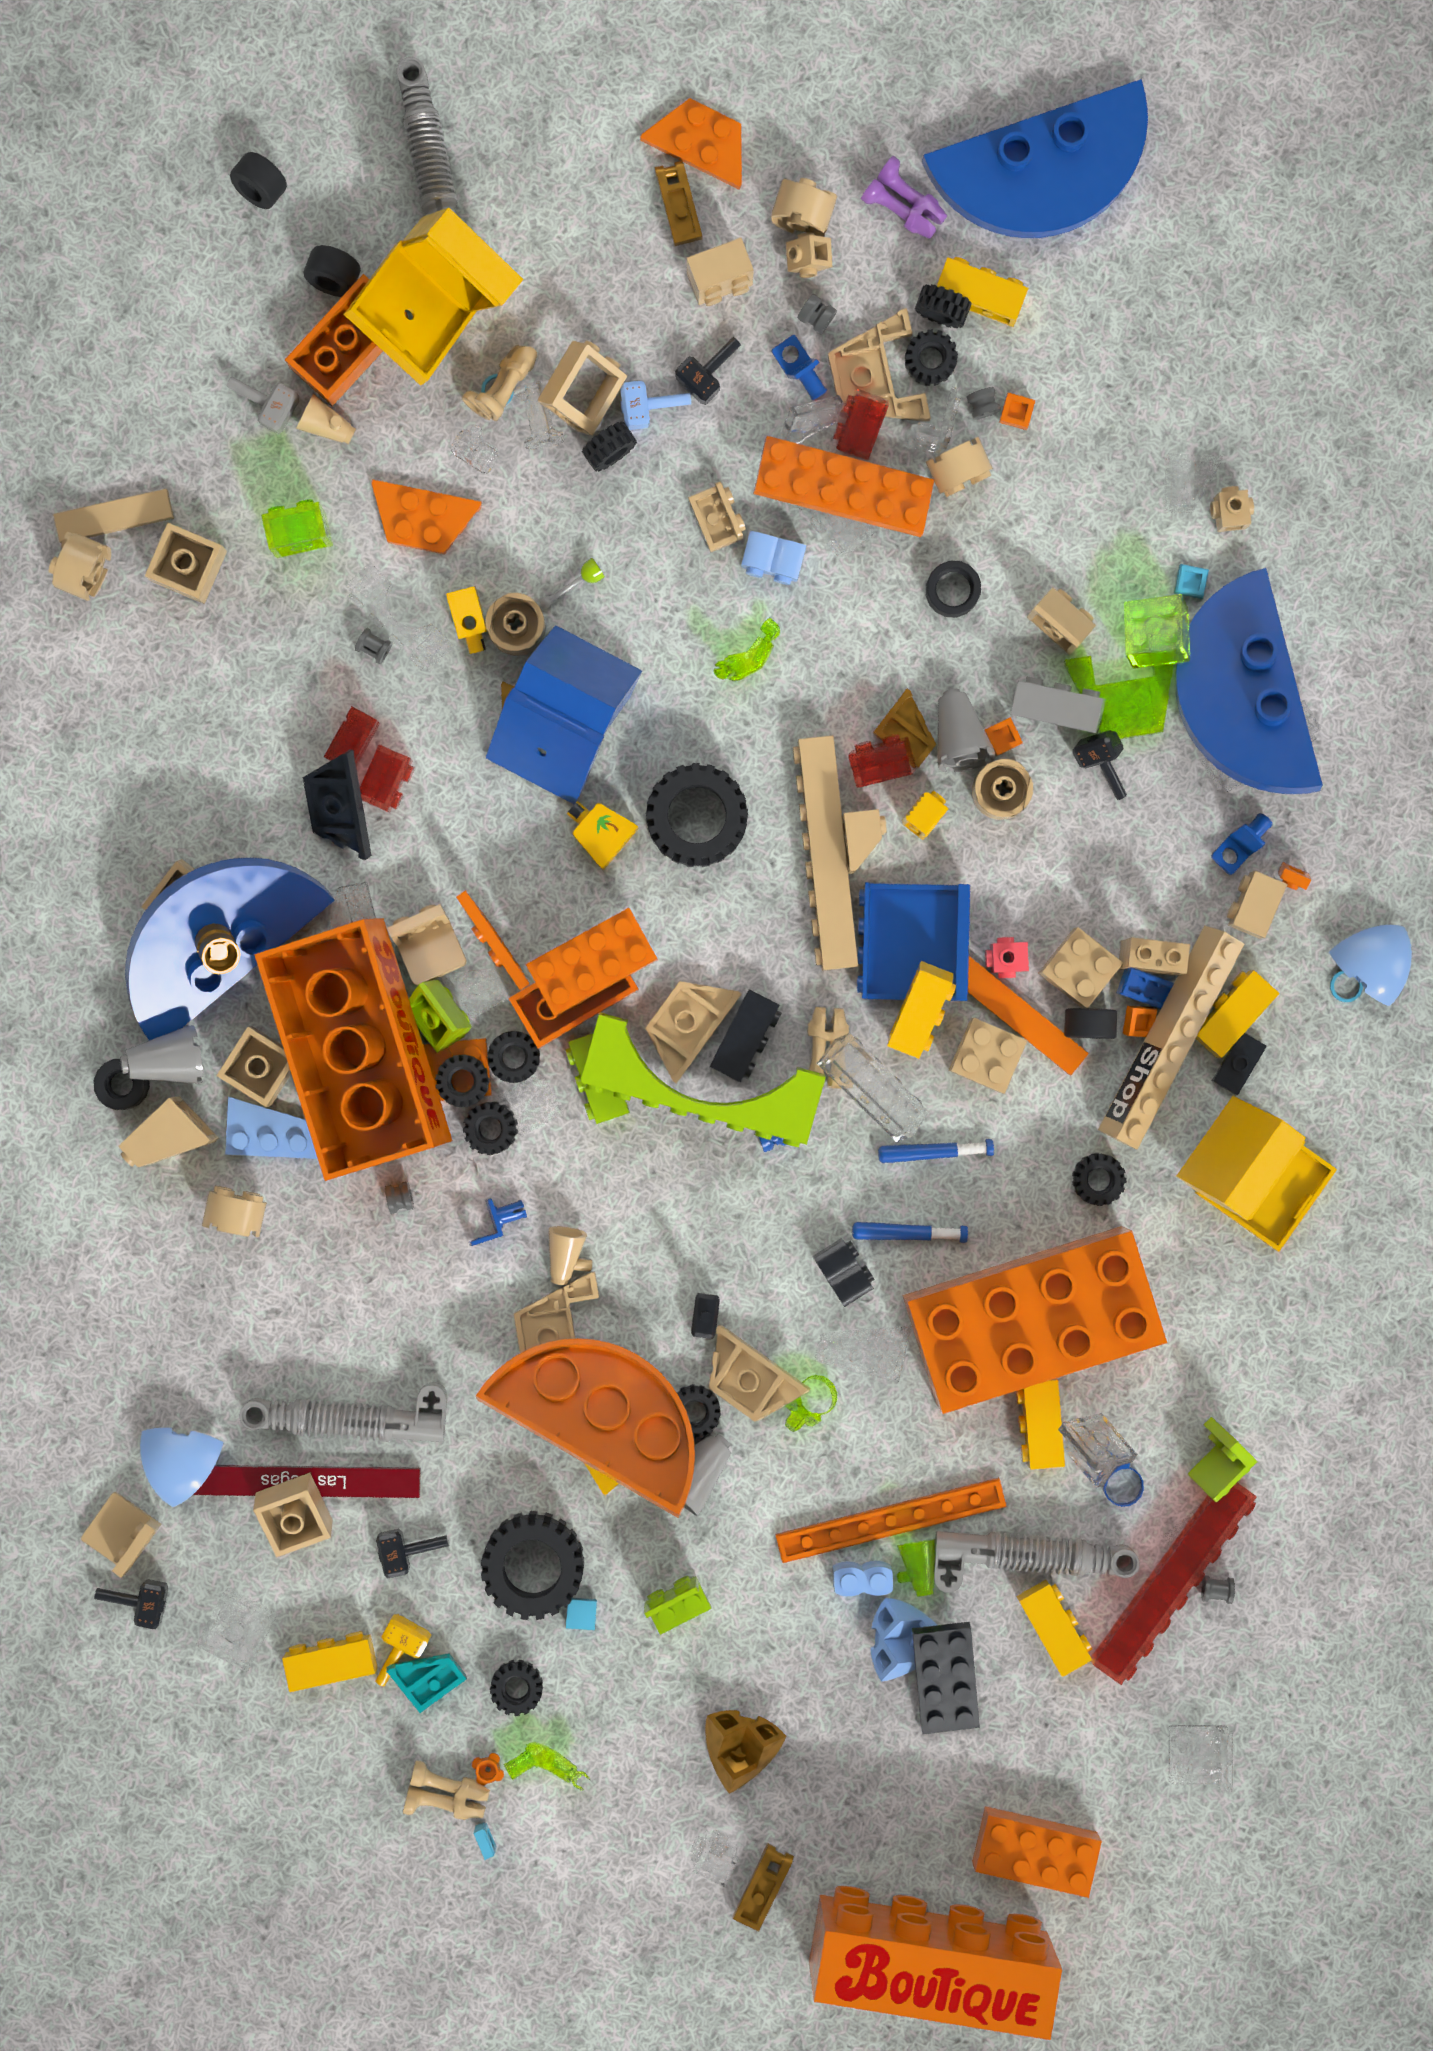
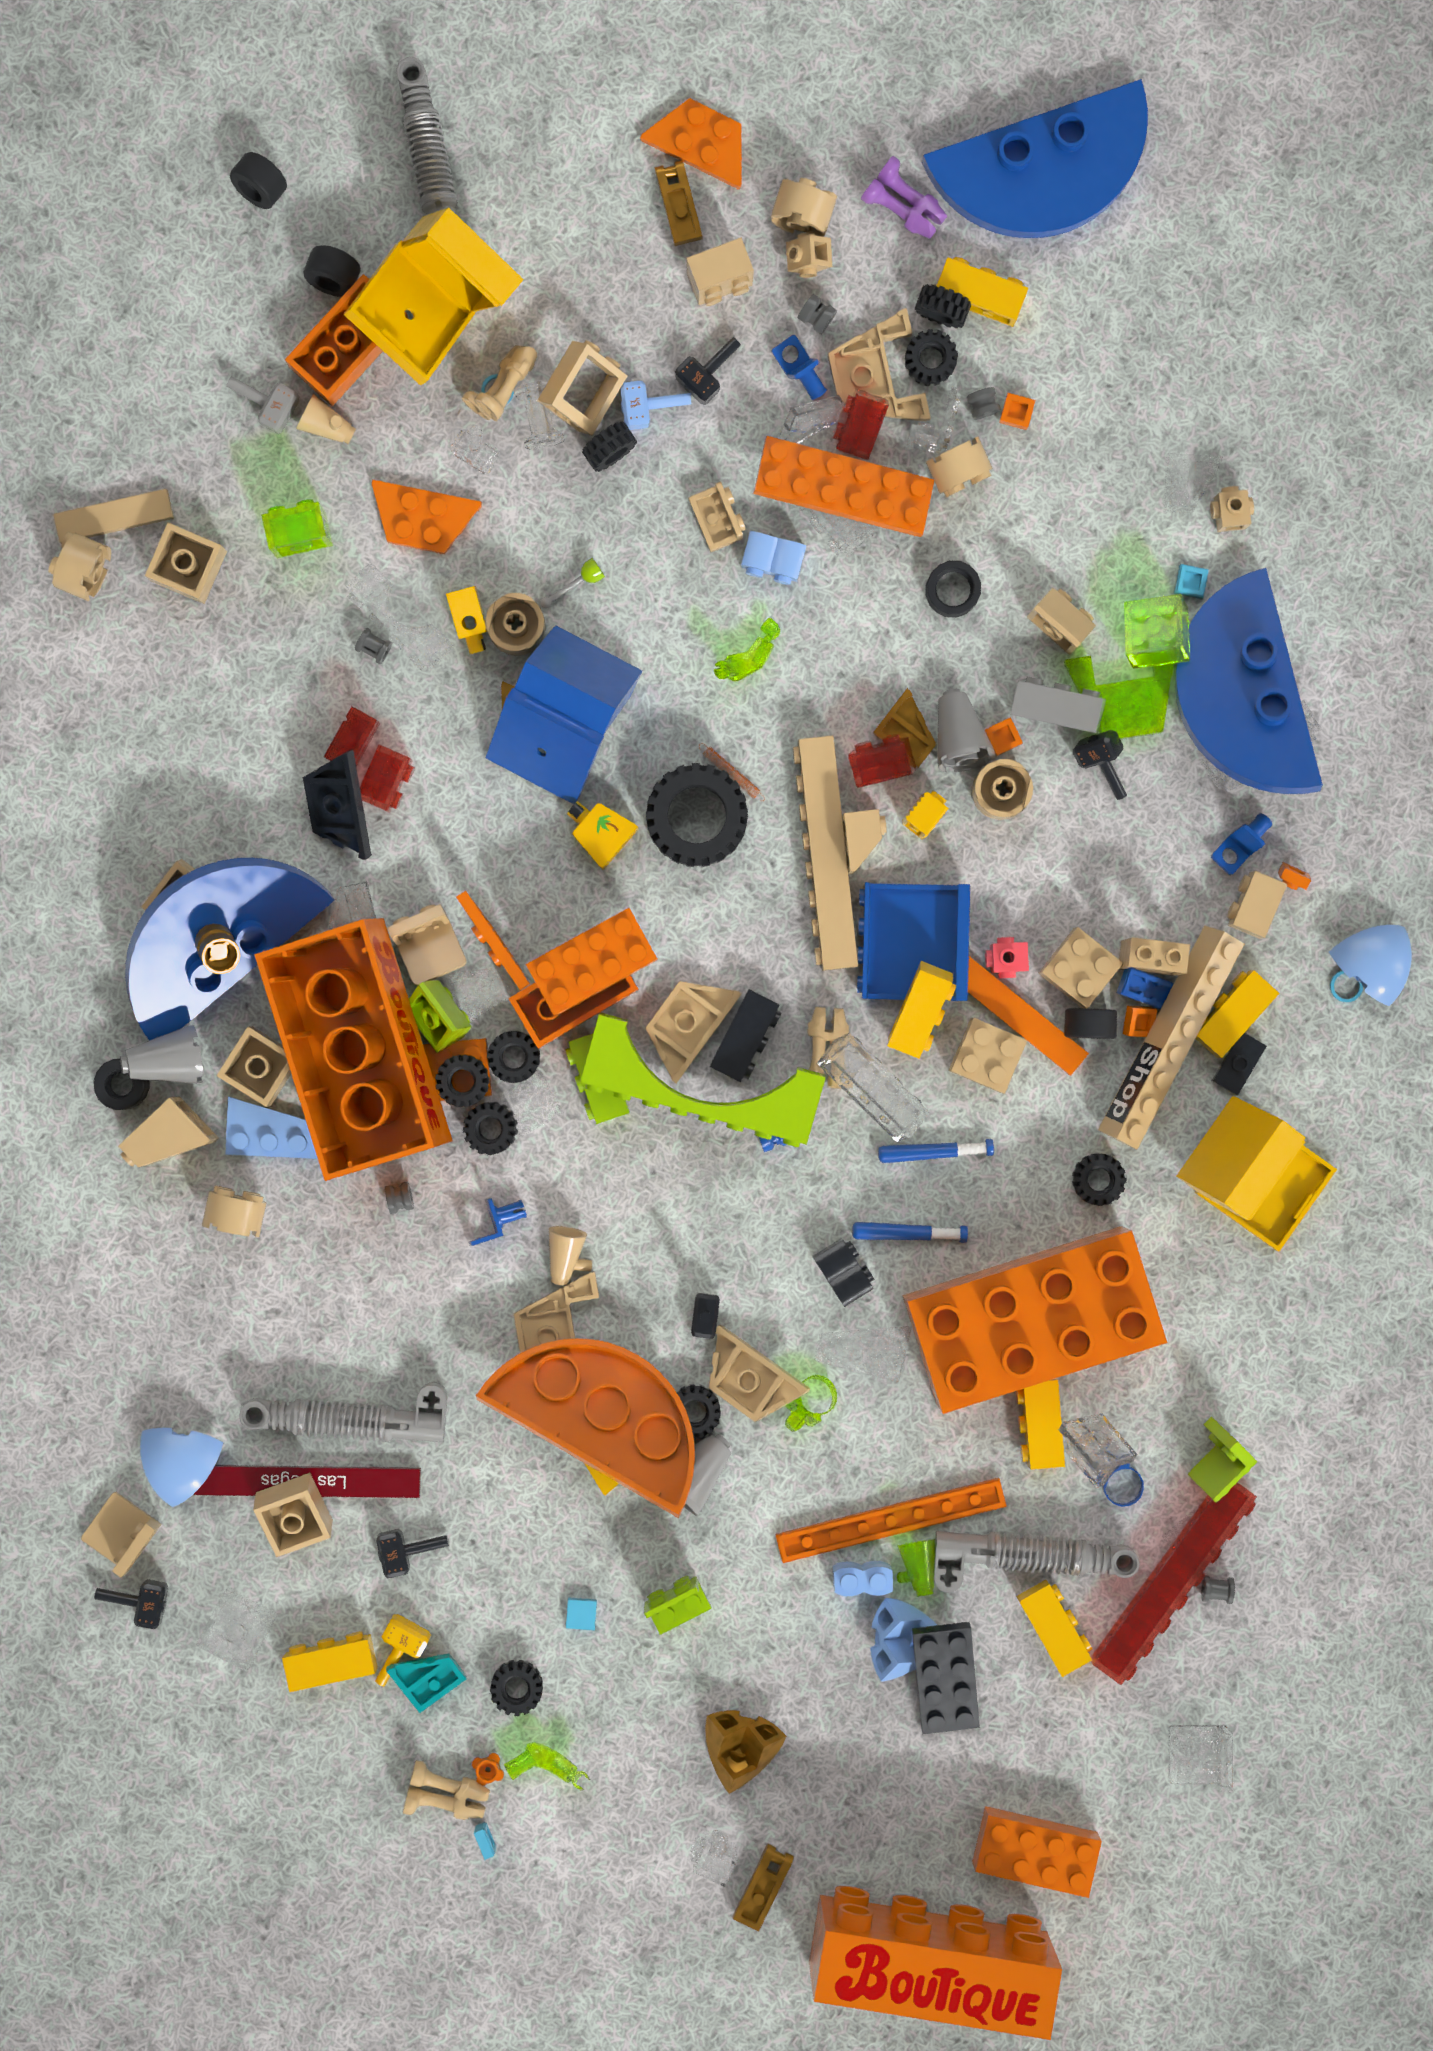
black tyre [481,1511,584,1620] -> none
none -> orange piece [699,743,765,801]

